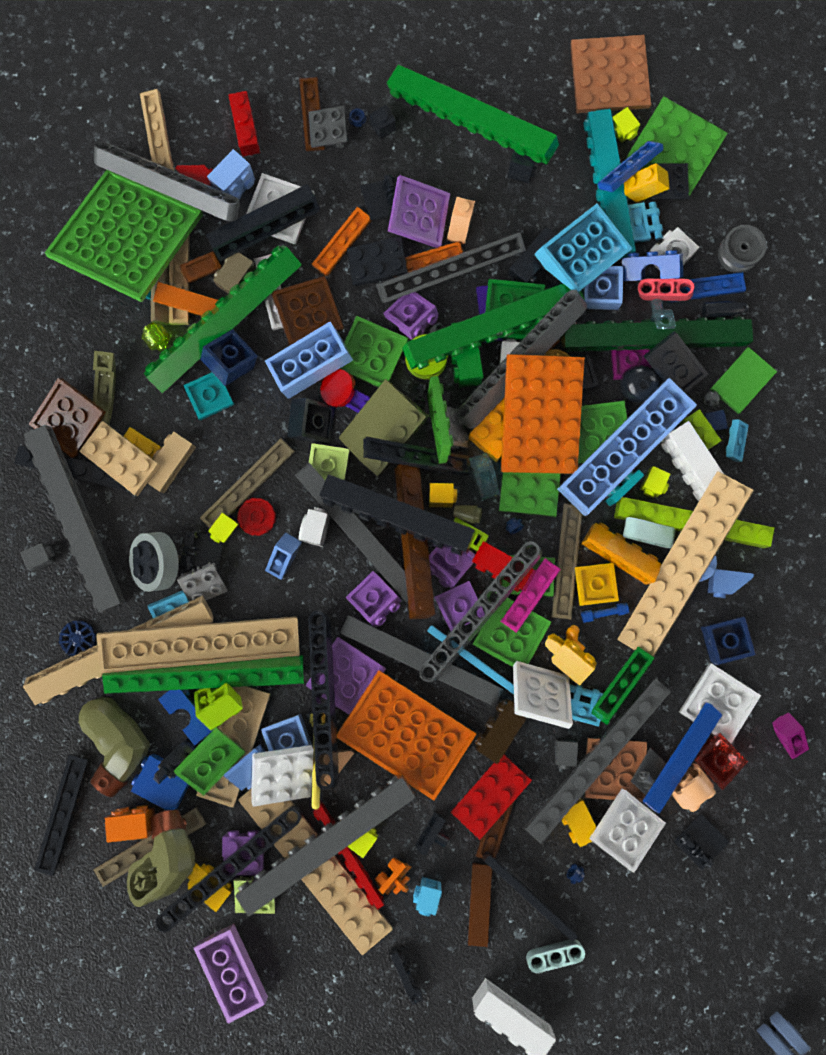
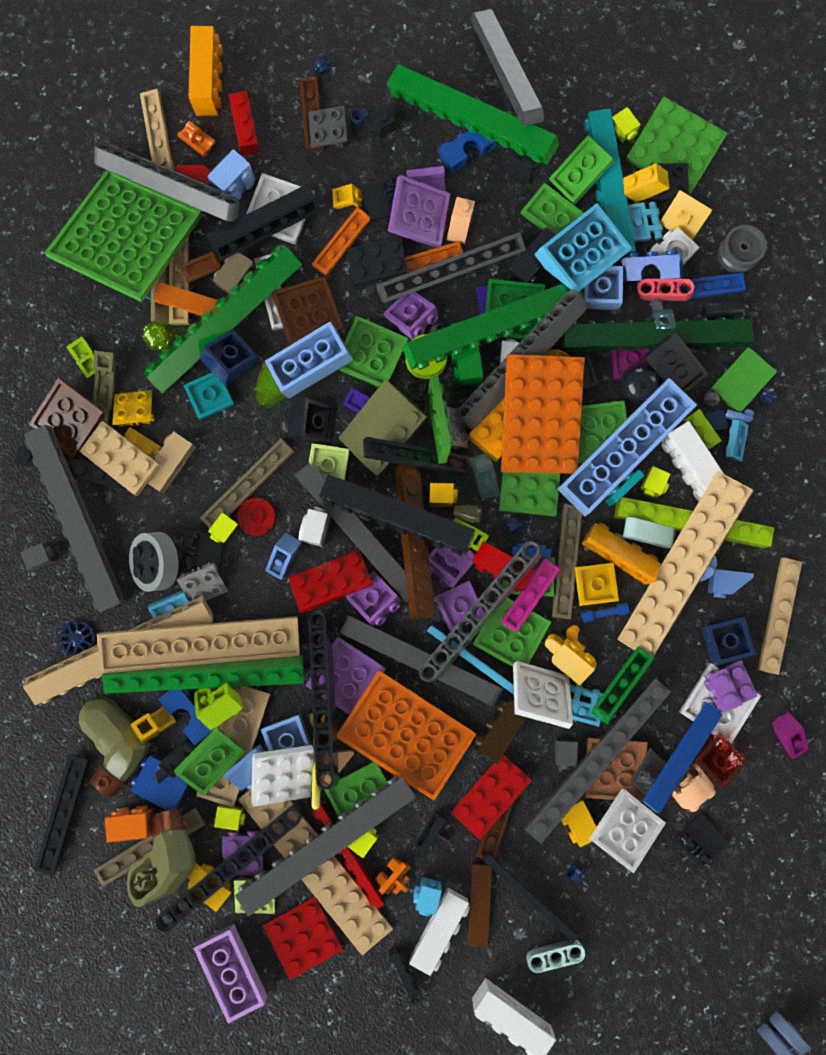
red tile [320,369,356,407] -> none
nougat plate [571,35,651,113] -> none
blue tile [598,141,664,192] -> none
none -> lime slope [66,337,95,378]
none -> yellow hinge [113,390,154,427]
none -> yellow brick [131,706,176,743]
none -> orange hips [177,121,216,156]
none -> light orange brick [189,26,223,116]
none -> neon yellow brick [214,804,246,831]
none -> clear neon green slope [255,362,286,409]
none -> red plate [263,896,343,980]
none -> red plate [288,550,373,614]
none -> dark blue plate [314,57,331,75]
none -> bright green plate [324,762,388,816]
none -> yellow bracket [332,184,363,209]
none -> medium lavender panel [407,166,446,192]
none -> white brick [409,887,470,976]
none -> blue arch [440,131,499,174]
none -> beam [472,8,544,127]
none -> blue plate [510,544,551,557]
none -> bright green plate [521,183,584,235]
none -> bright green plate [549,135,615,205]
none -> yellow piece [660,190,712,240]
none -> medium lavender plate [704,660,758,713]
none -> medium blue arm [725,409,754,423]
none -> tan plate [758,557,802,675]
none -> dark blue plate [760,387,777,405]

